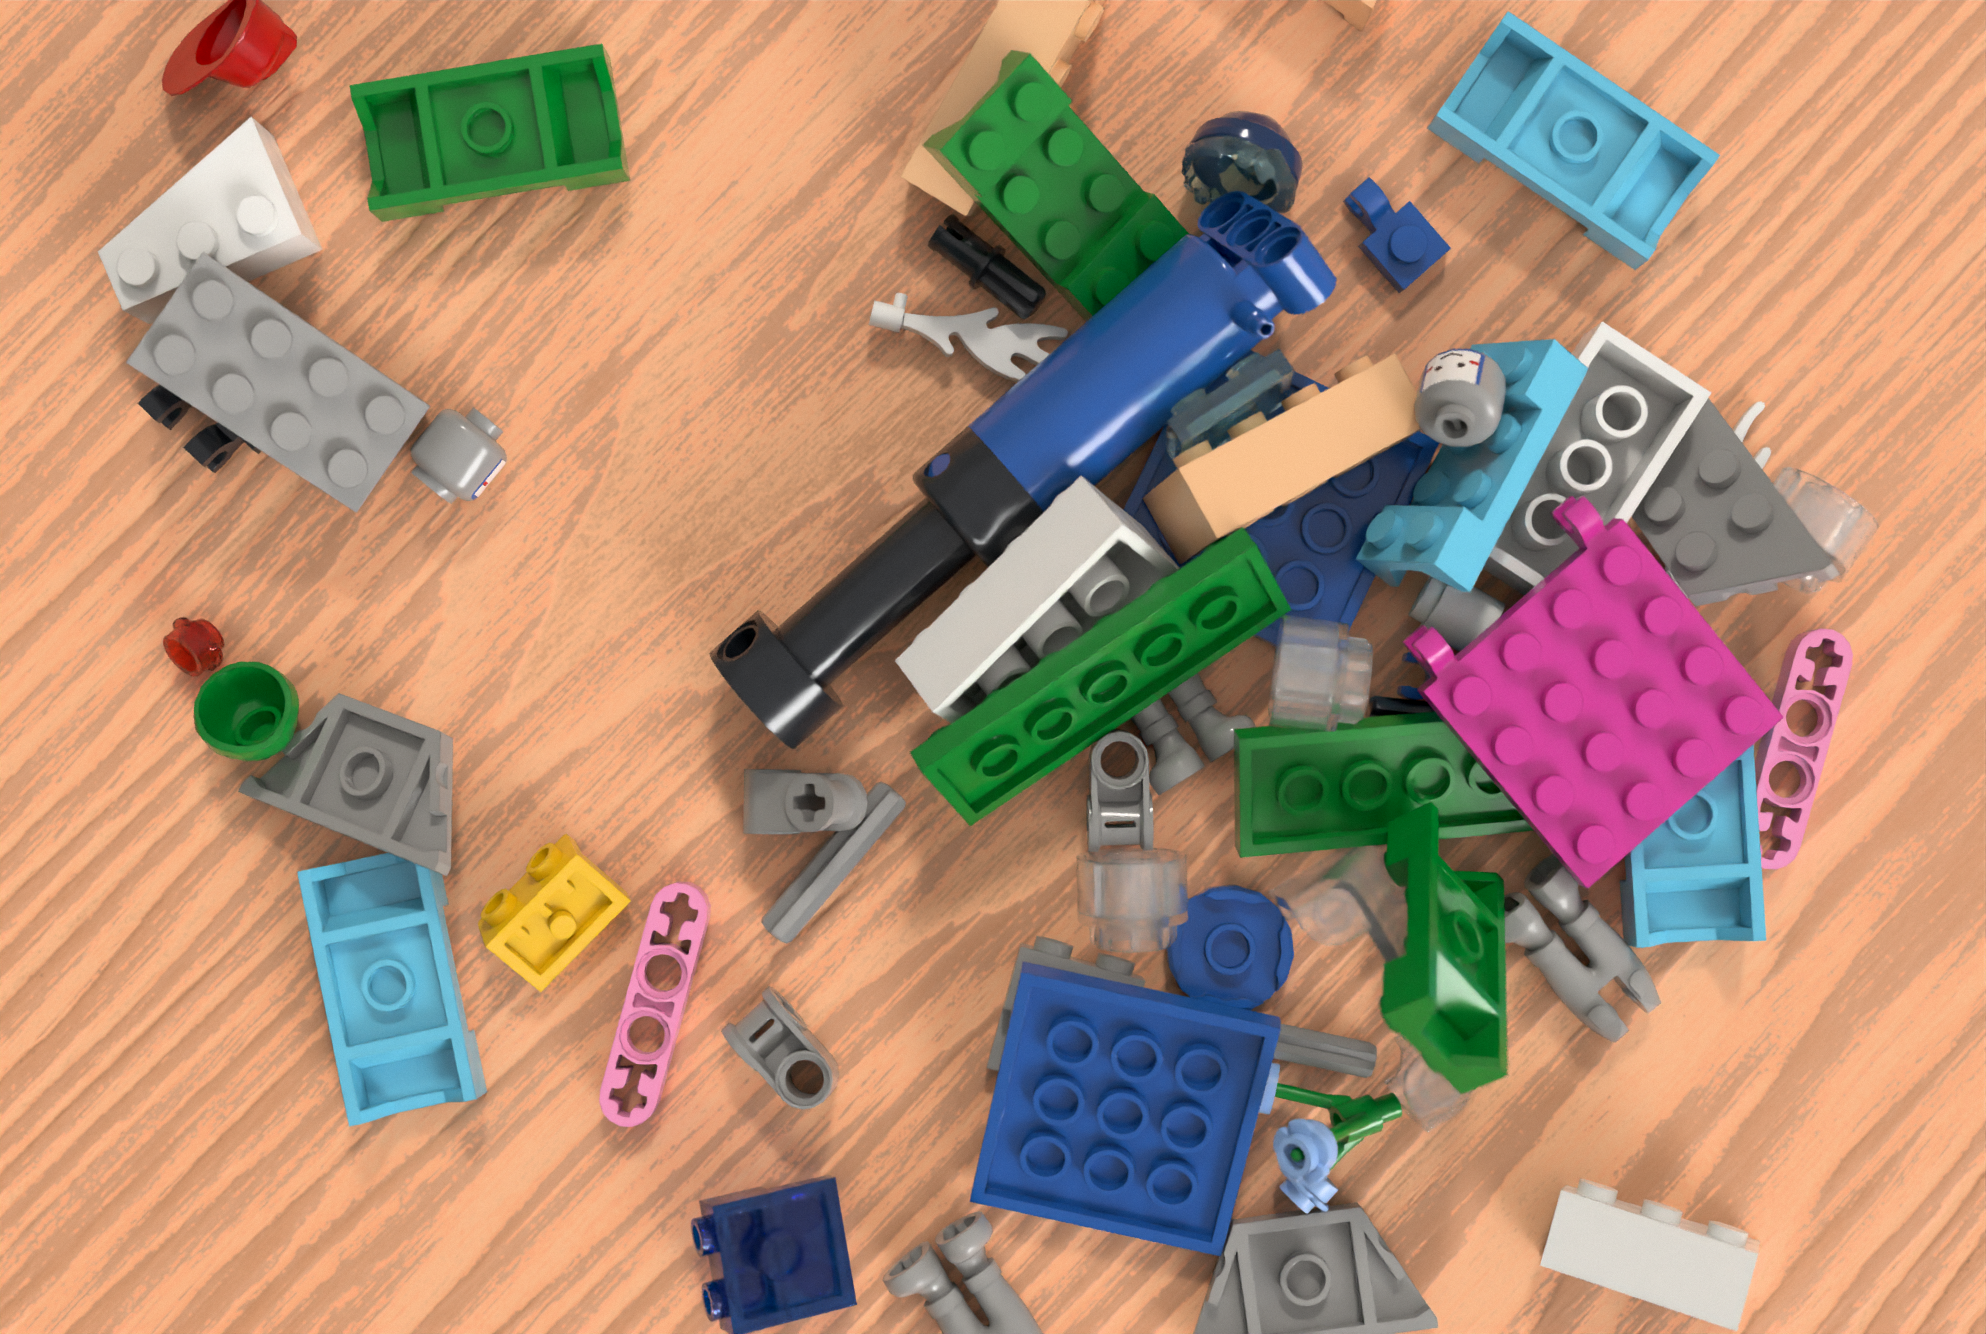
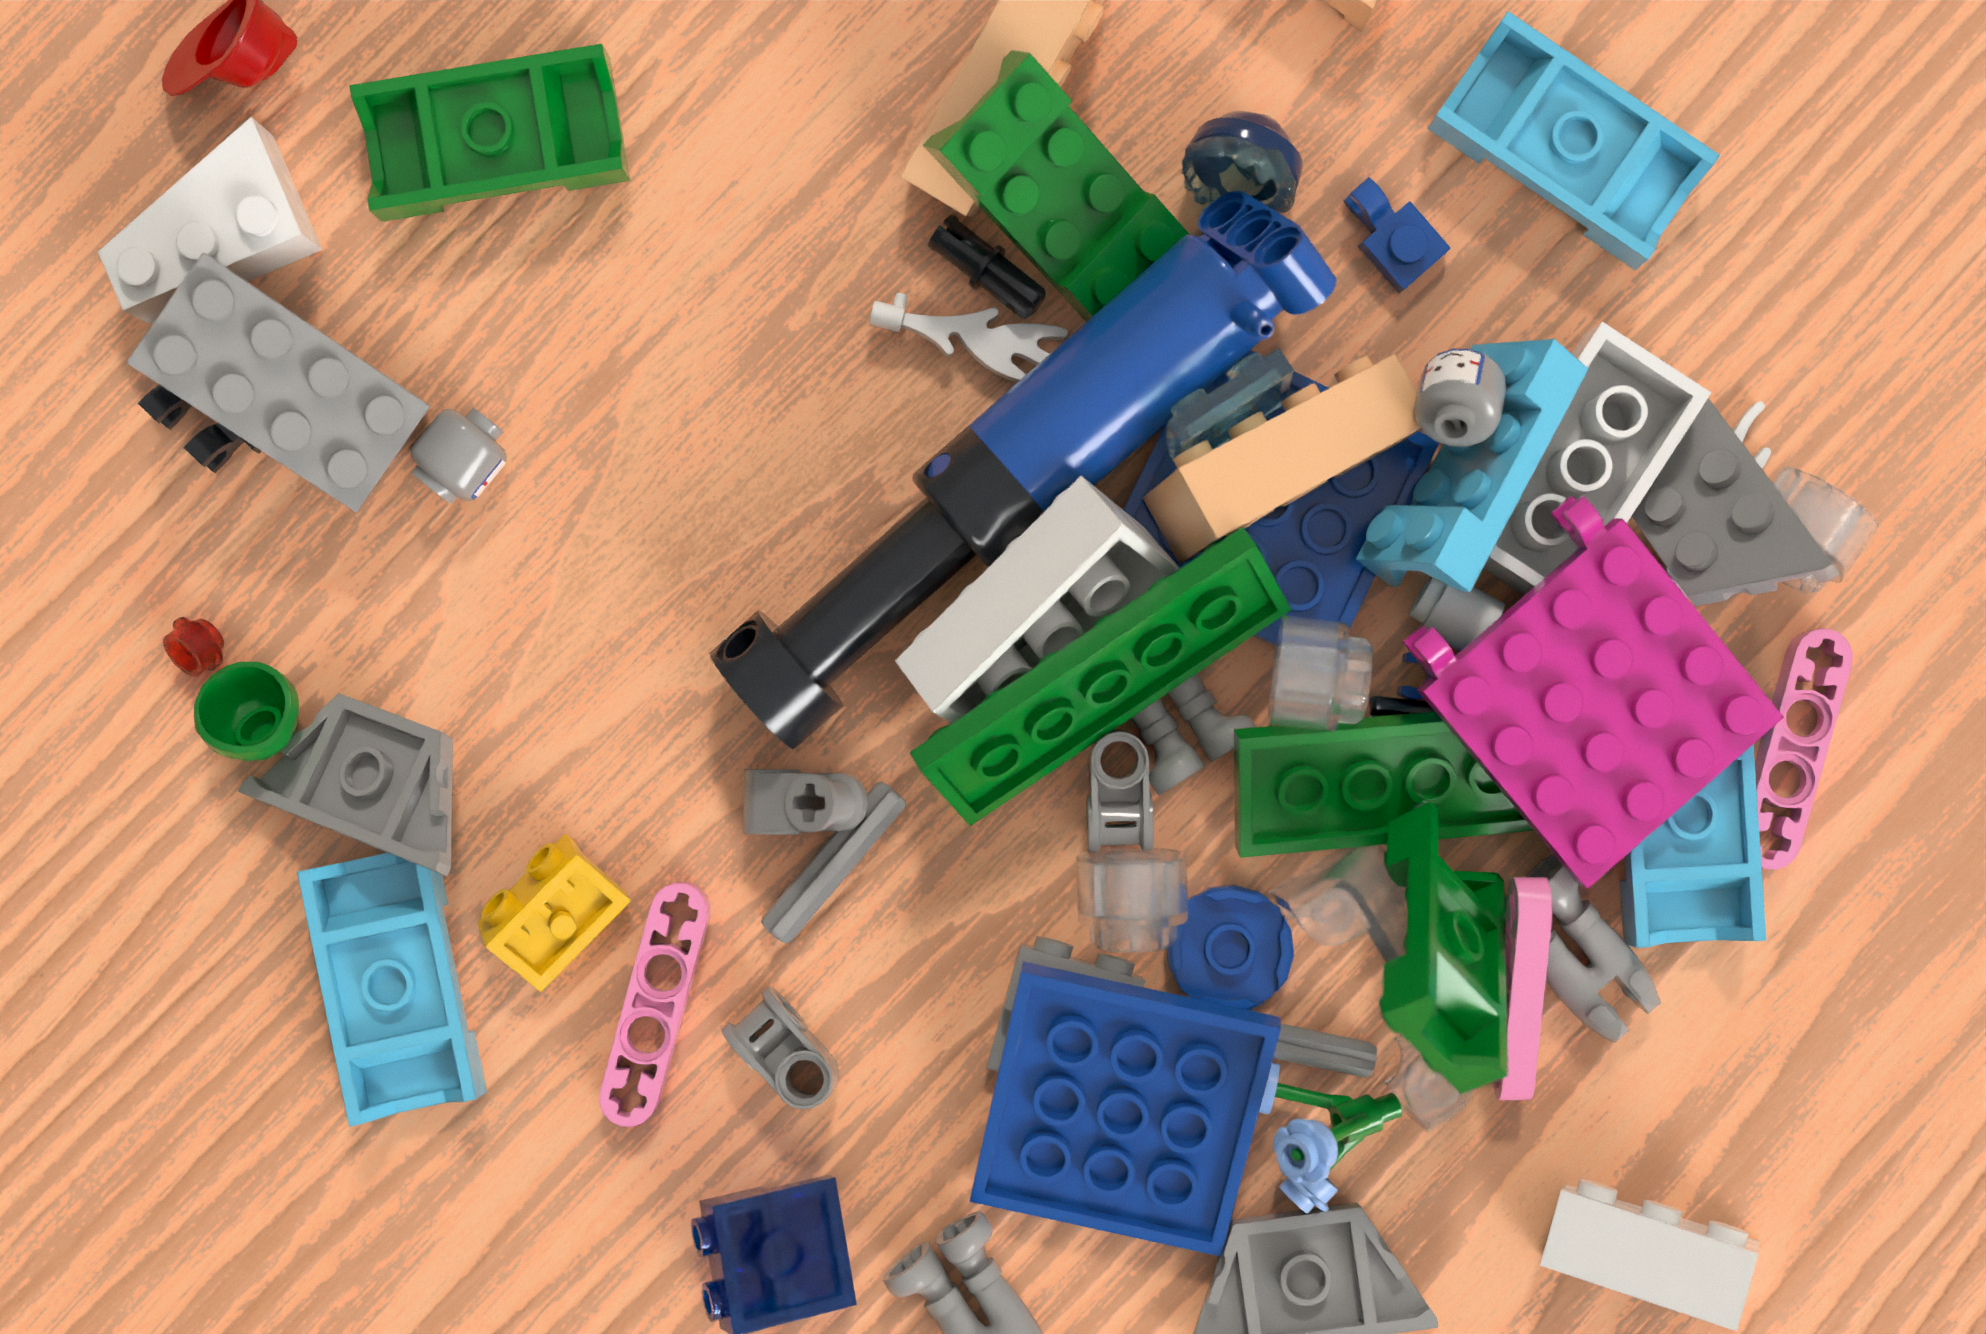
none -> bright pink beam [1493,877,1552,1100]

